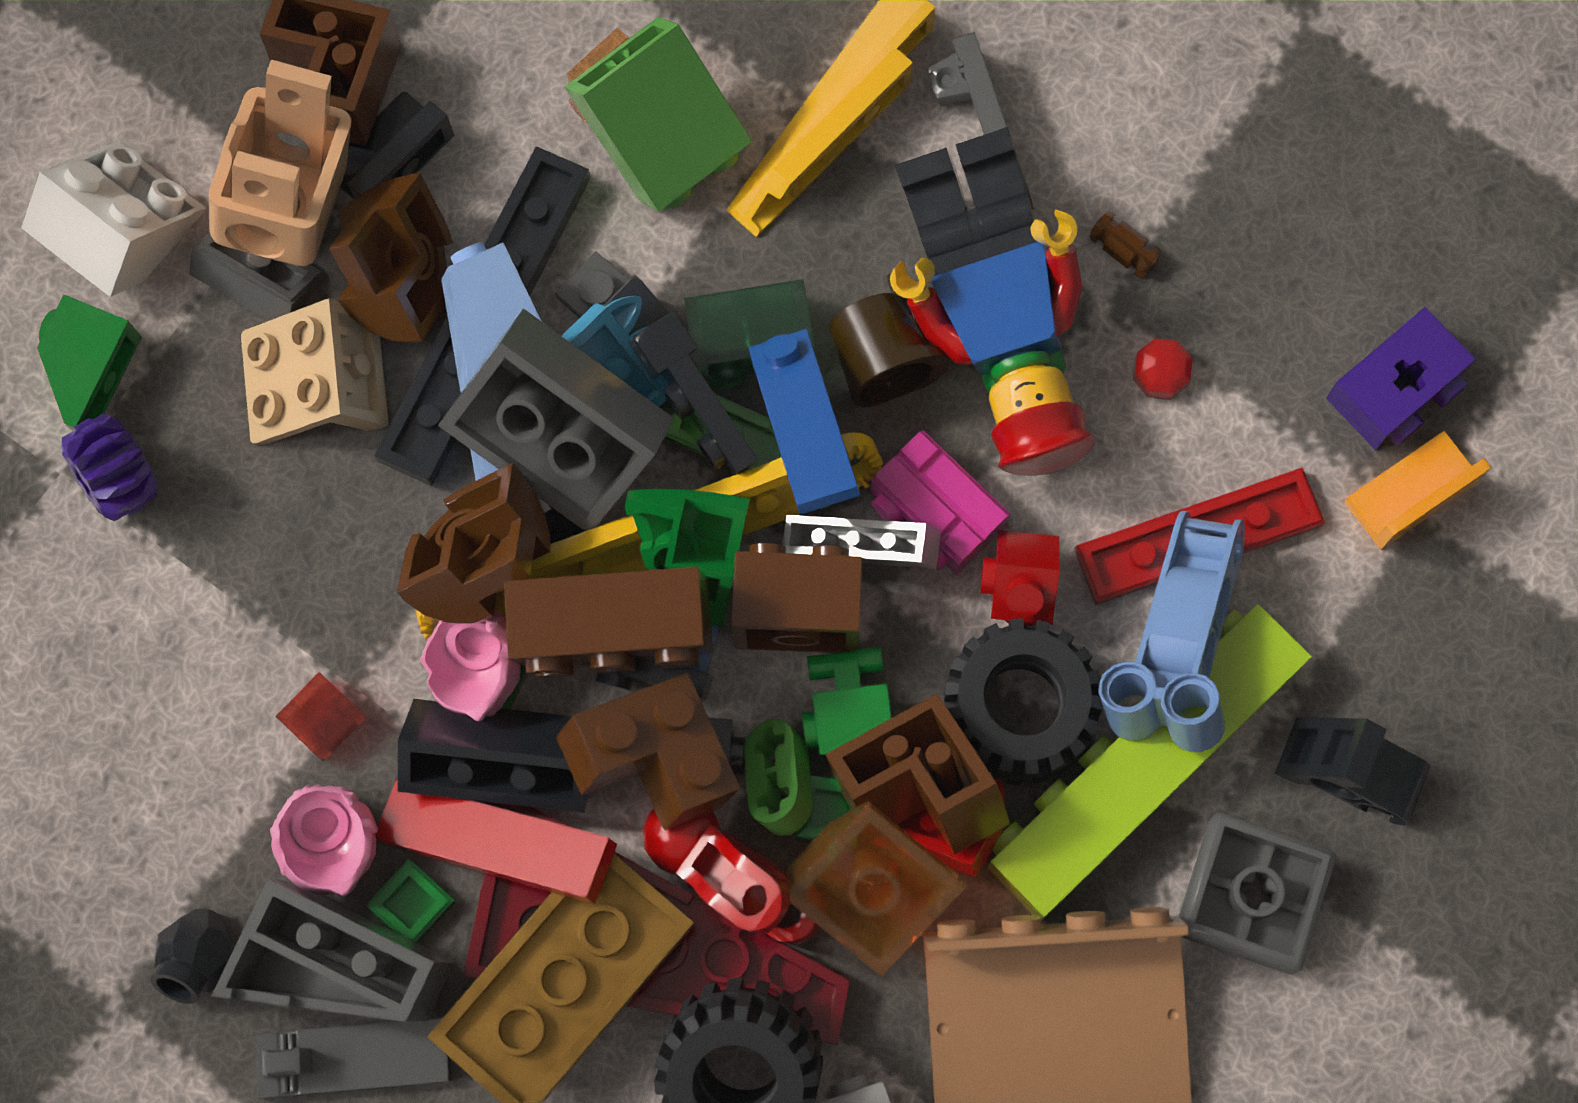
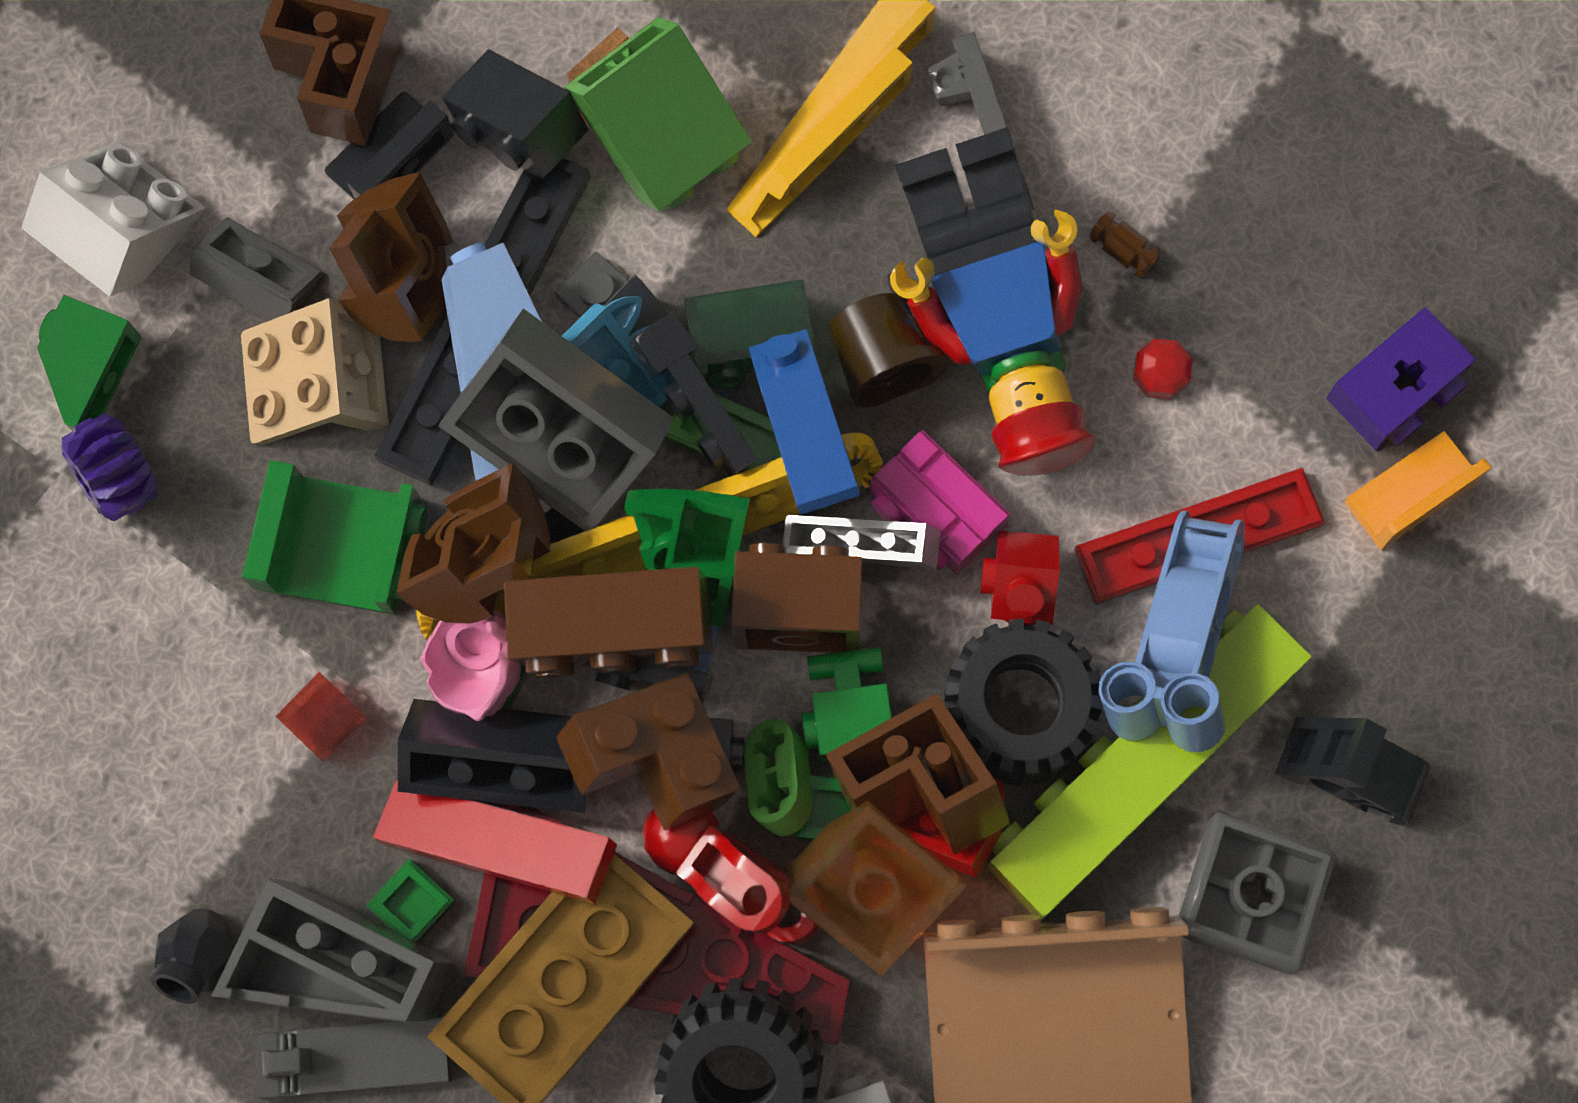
light nougat piece [208,60,351,266] -> none
bright pink hair [270,784,378,896] -> none
none -> green panel [242,460,428,615]
none -> black brick [442,49,589,179]

